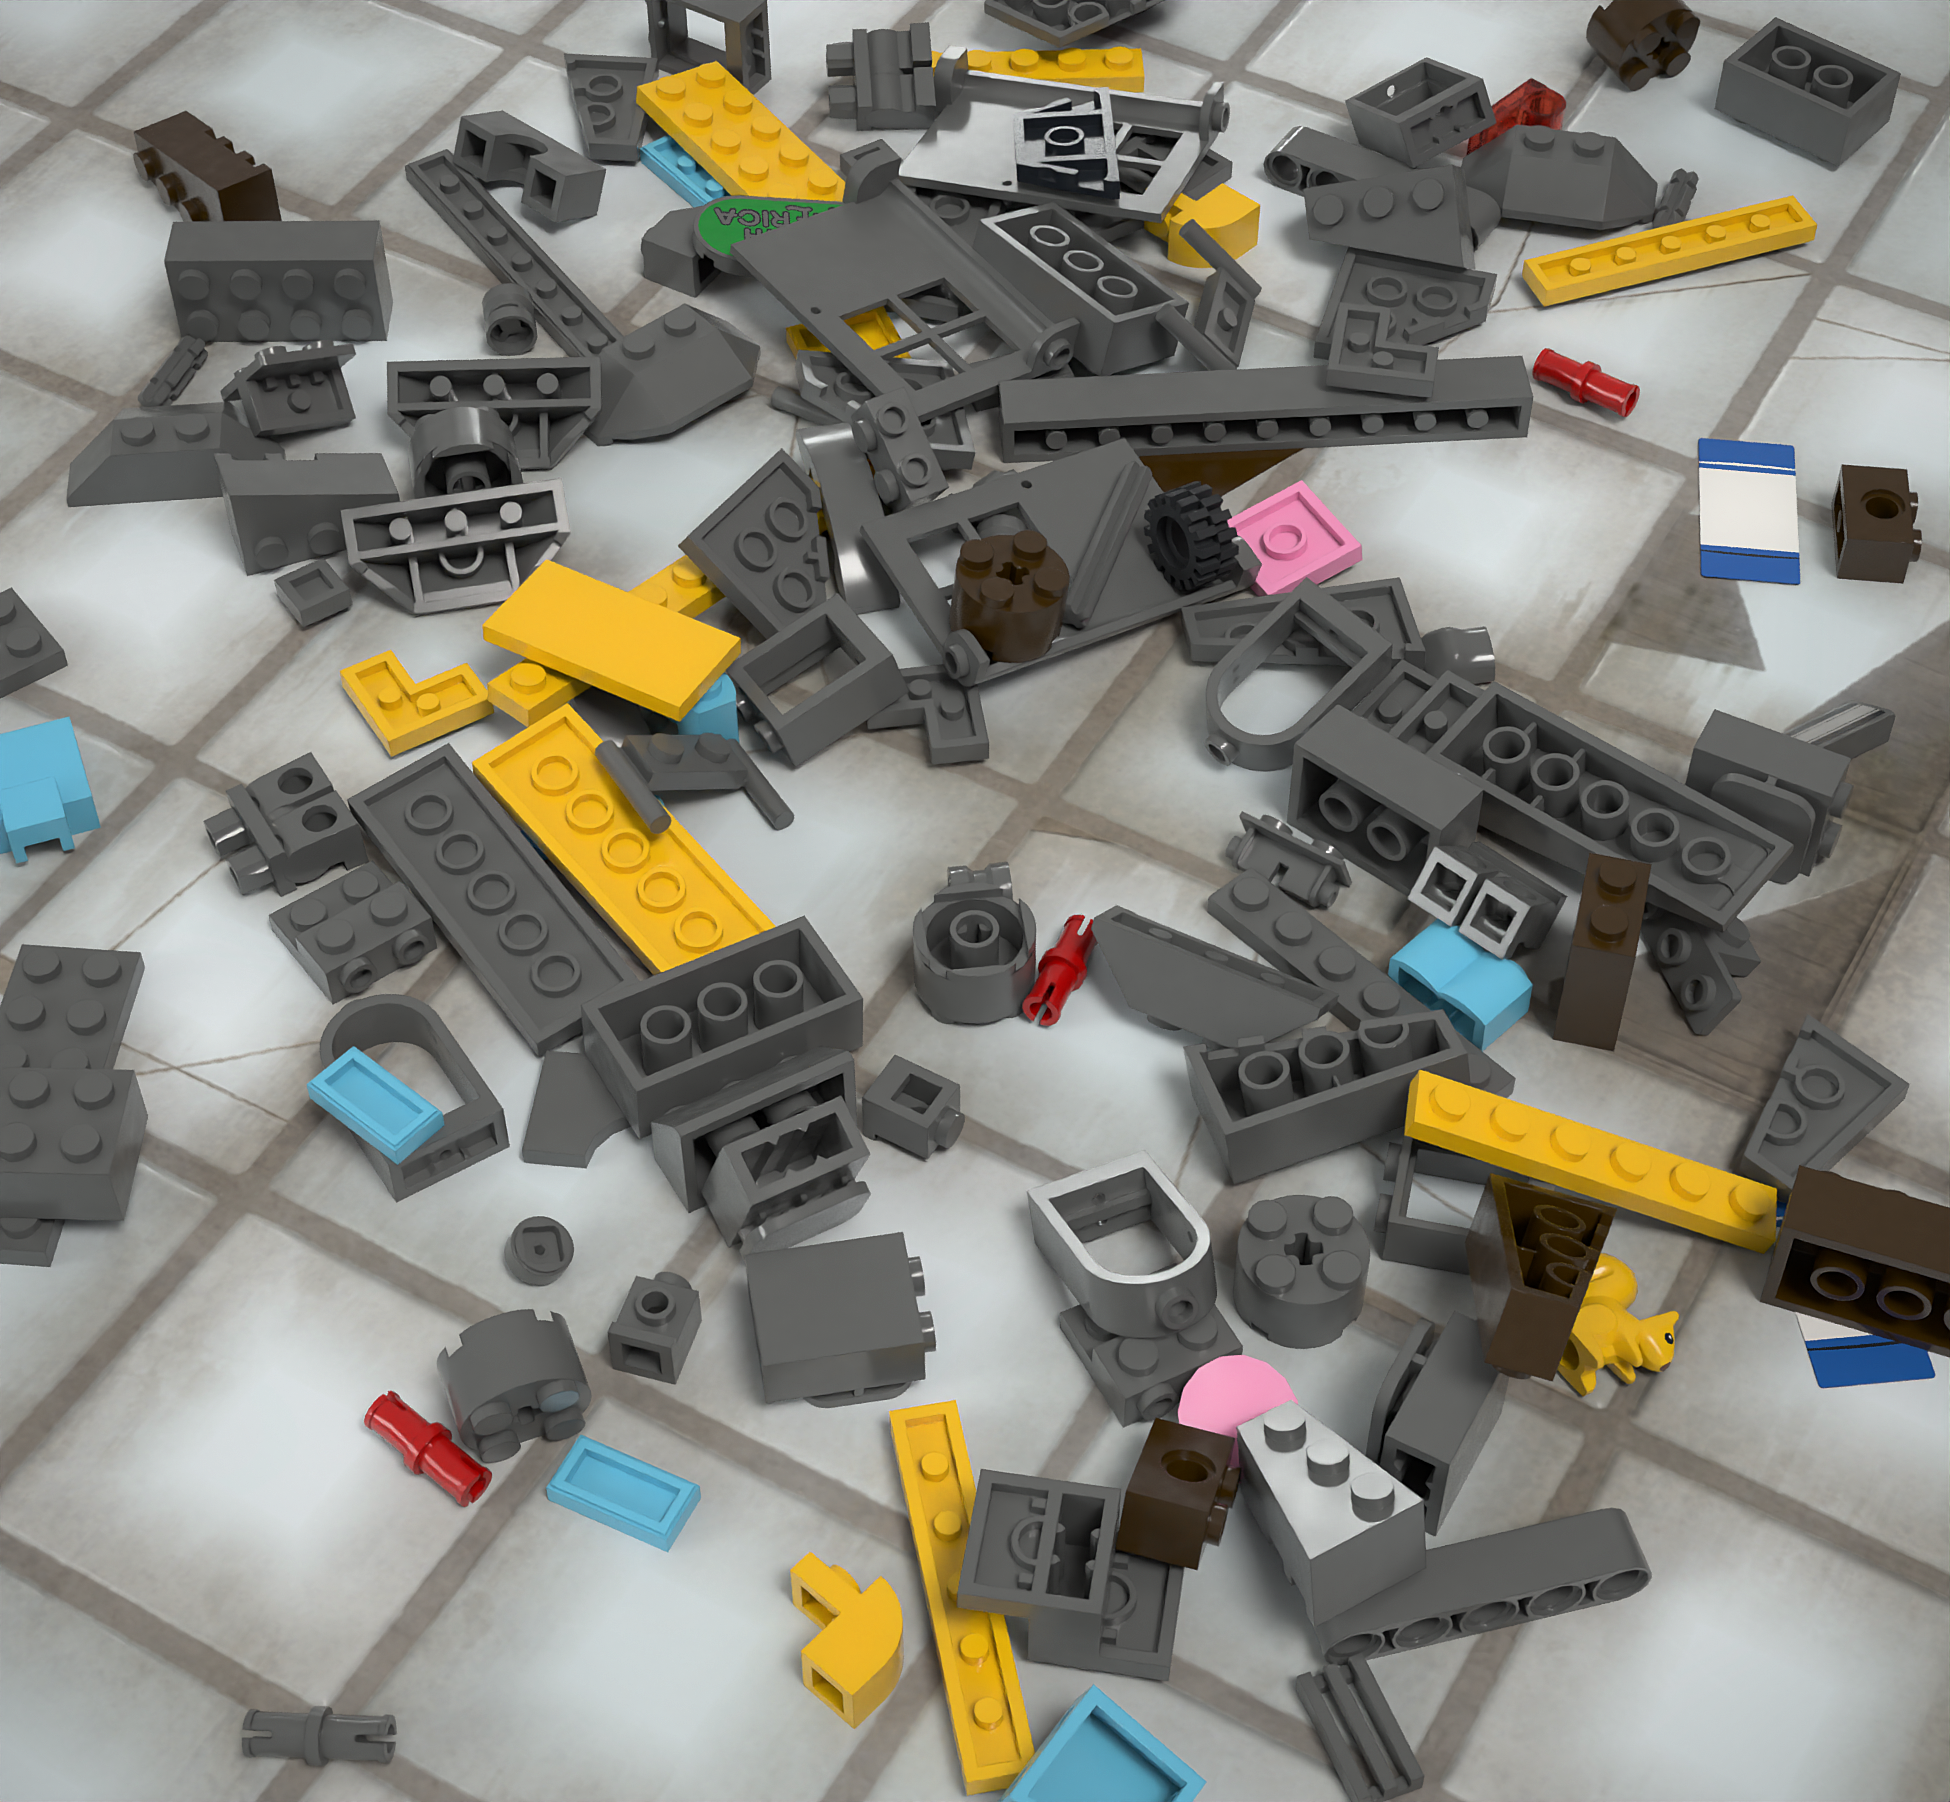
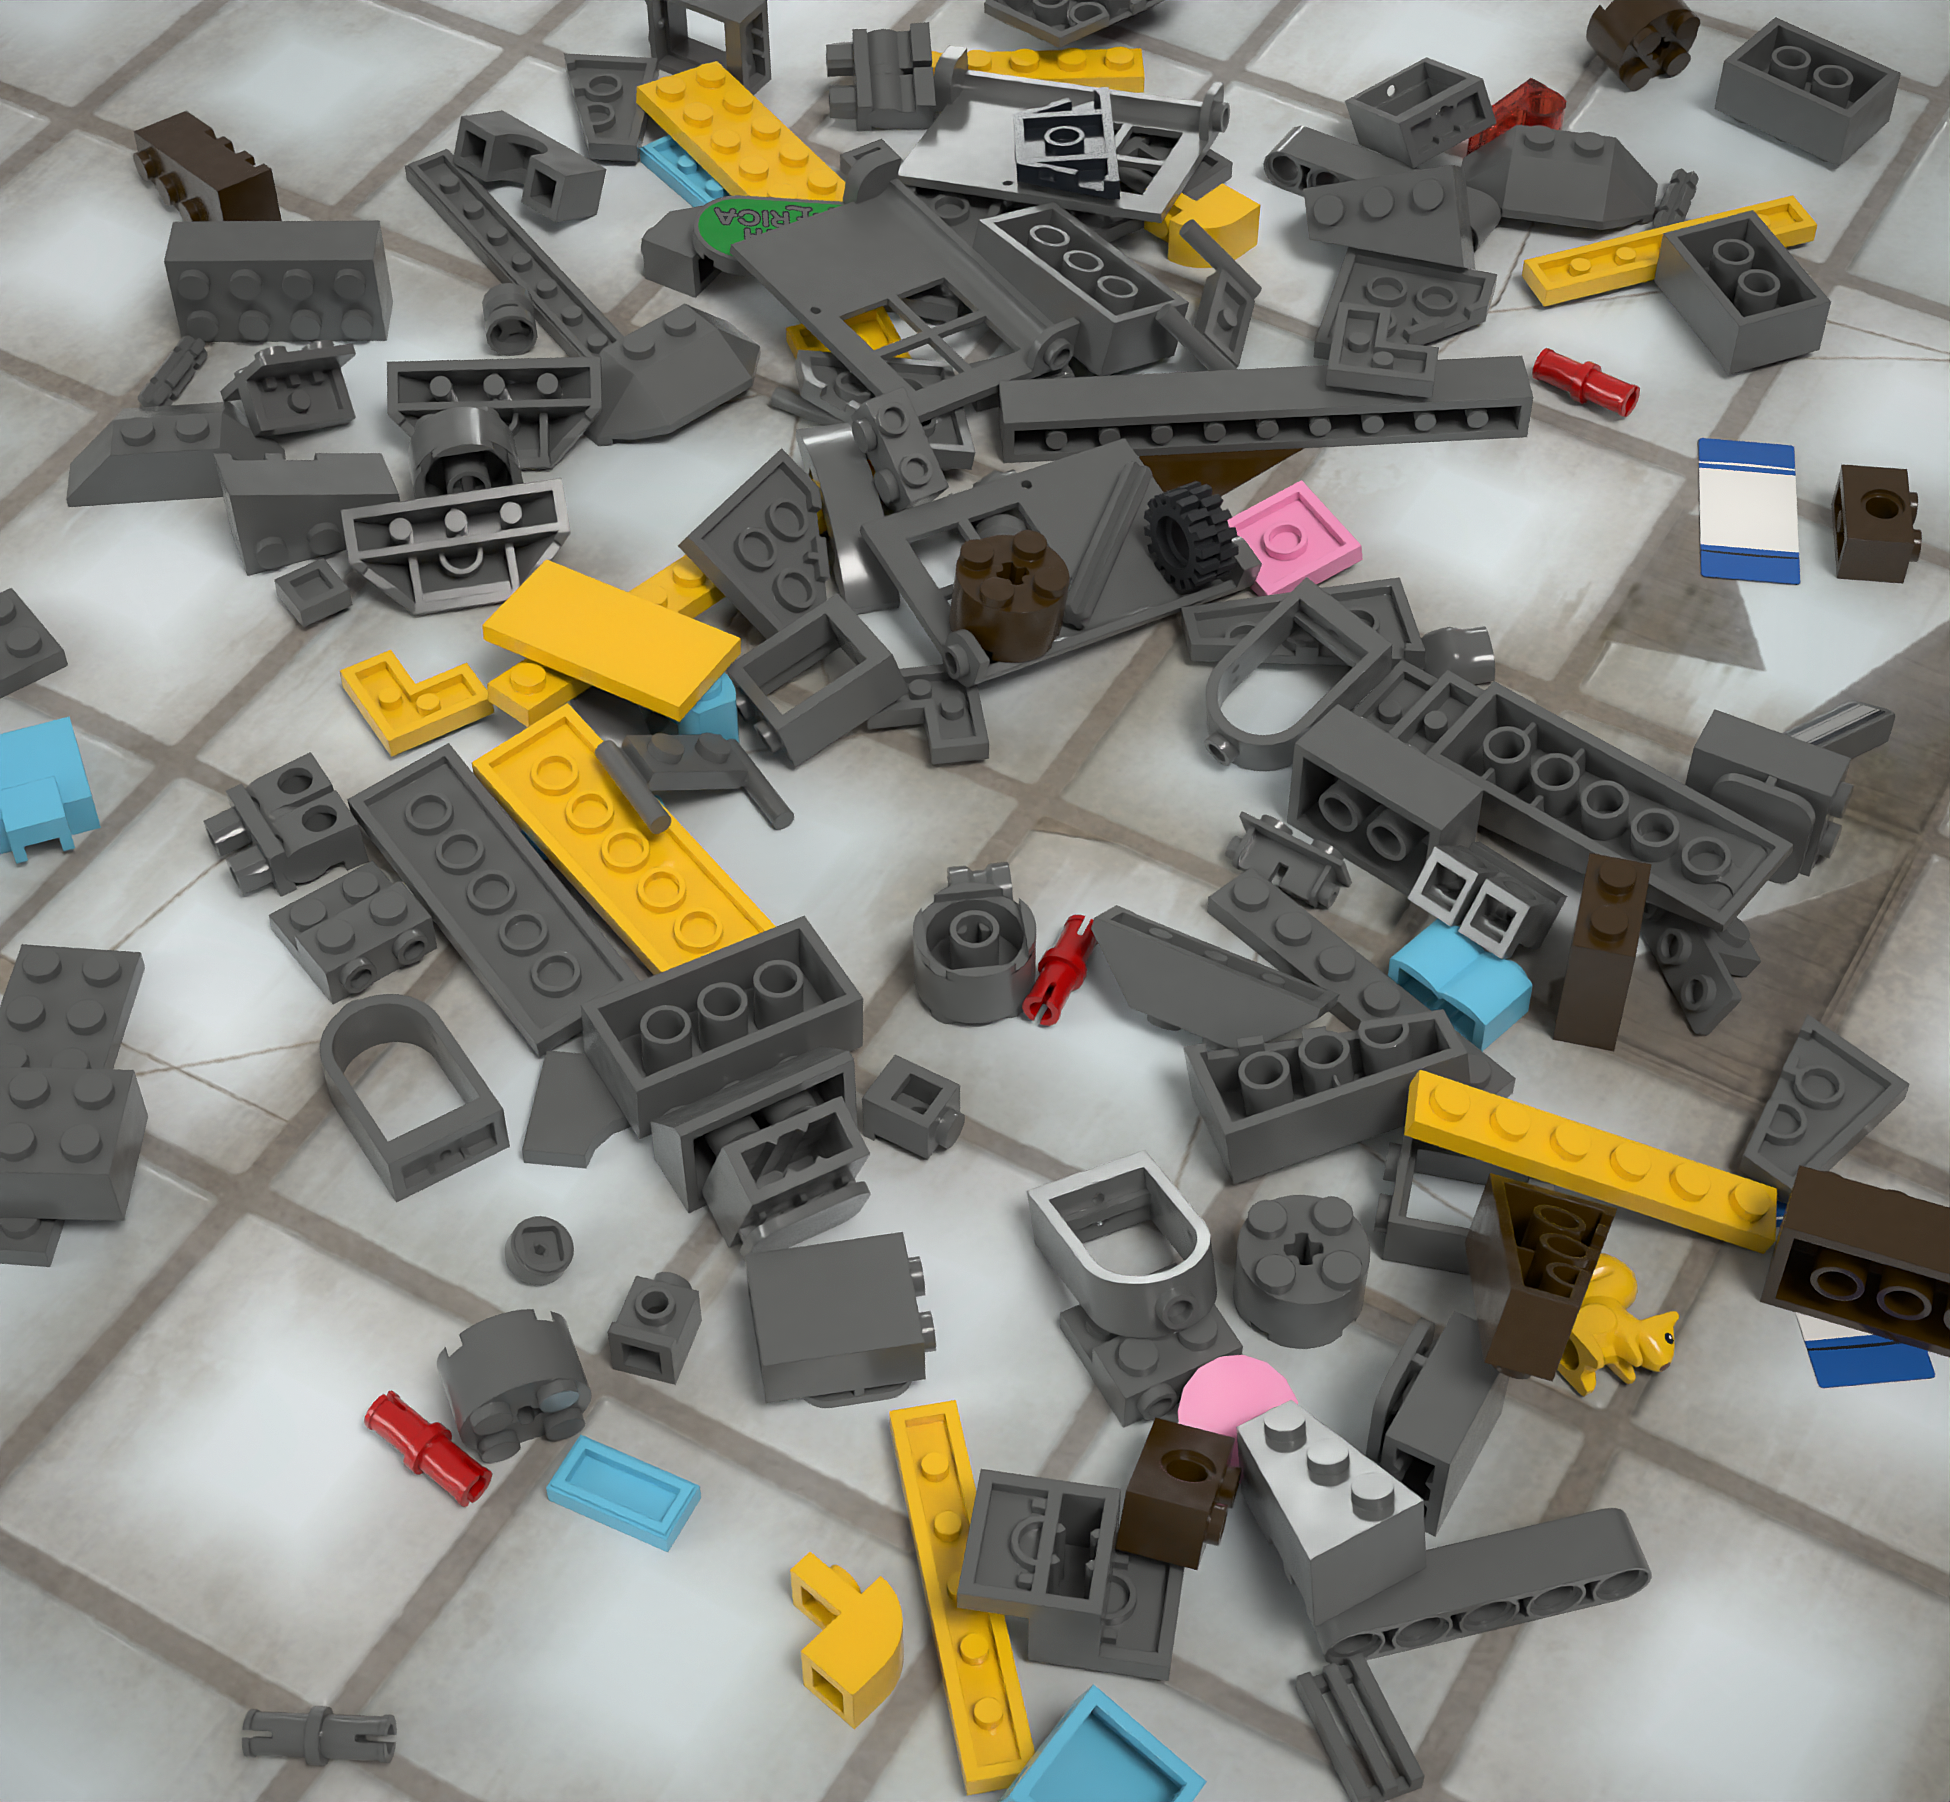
medium azure tile [306,1046,445,1165] -> none
none -> dark grey brick [1654,210,1831,374]

